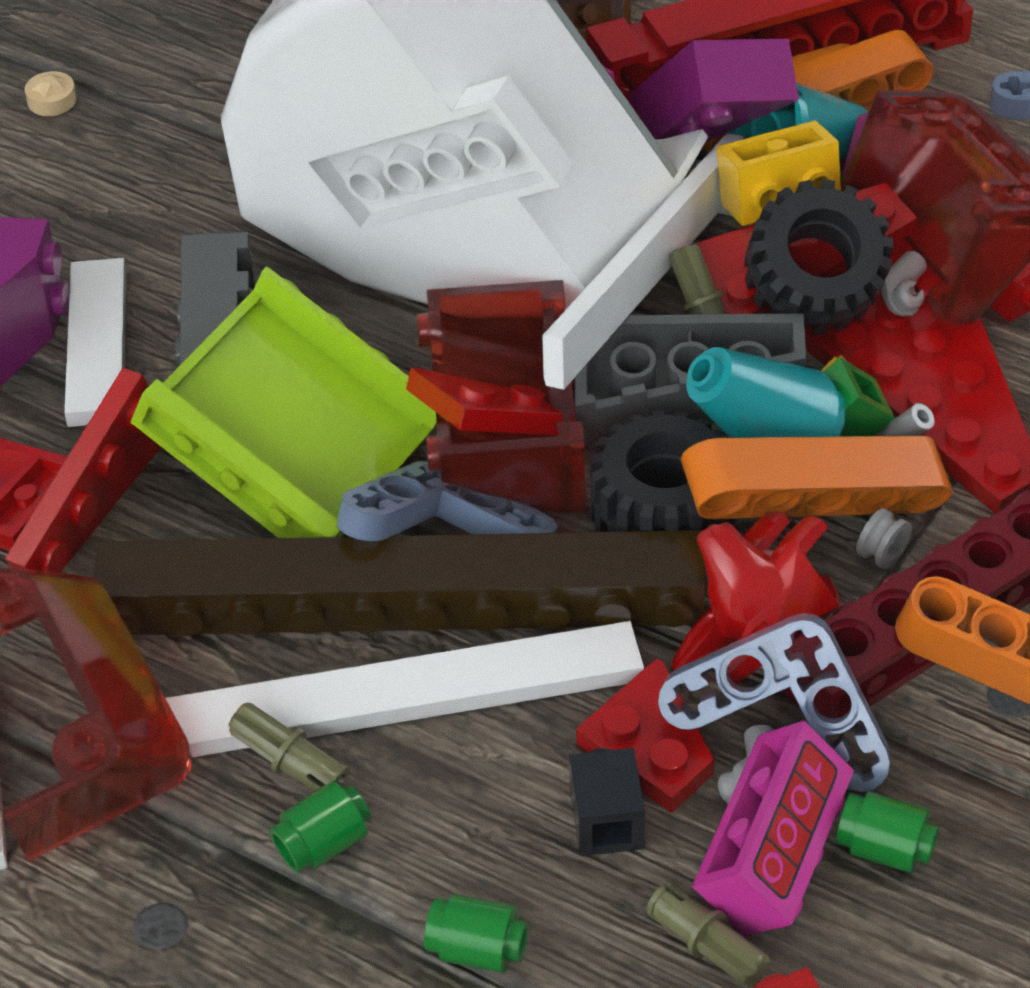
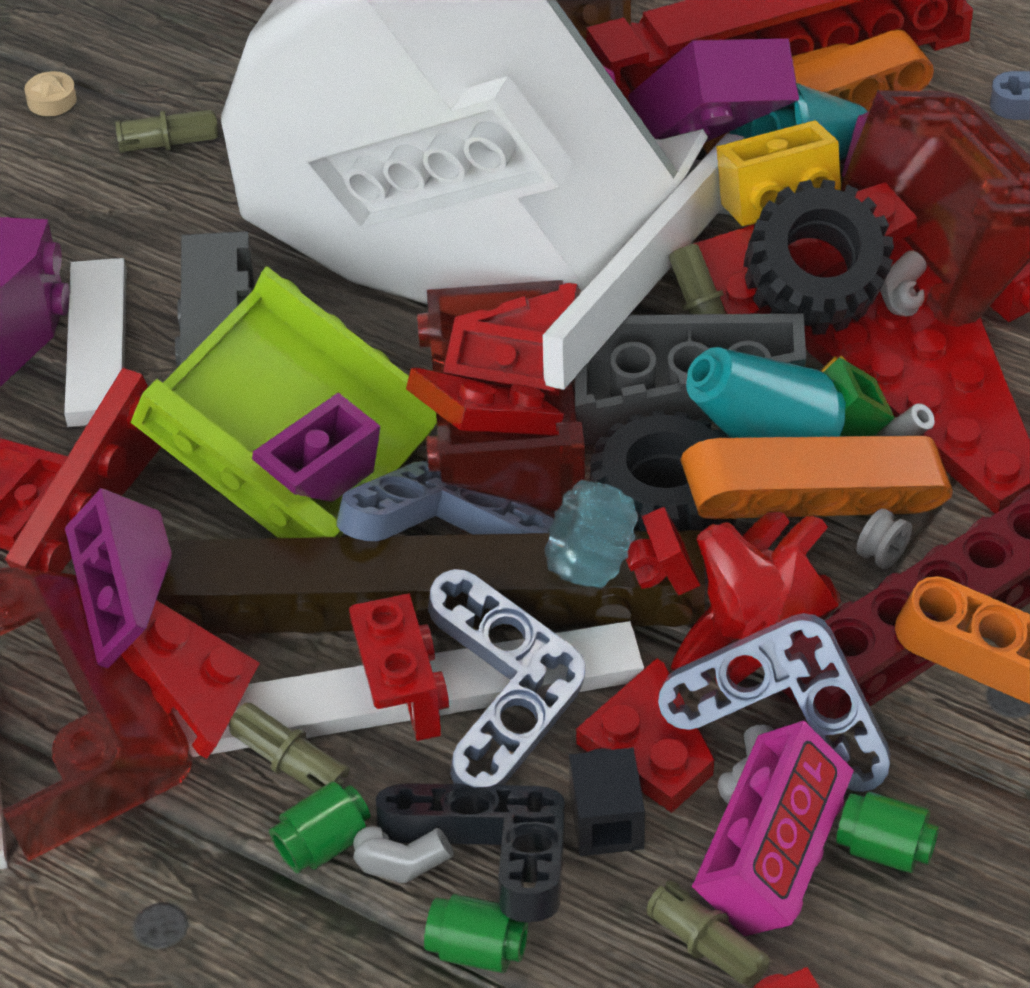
none -> magenta slope [65,488,172,668]
none -> olive axle [115,110,218,154]
none -> red wing [121,600,260,759]
none -> magenta slope [252,393,380,502]
none -> red bracket [349,593,449,741]
none -> light grey arm [353,826,454,883]
none -> black beam [376,783,565,923]
none -> beam [428,569,586,788]
none -> red wing [443,283,581,396]
none -> clear light blue gear [545,480,638,589]
none -> red tile [622,507,701,596]

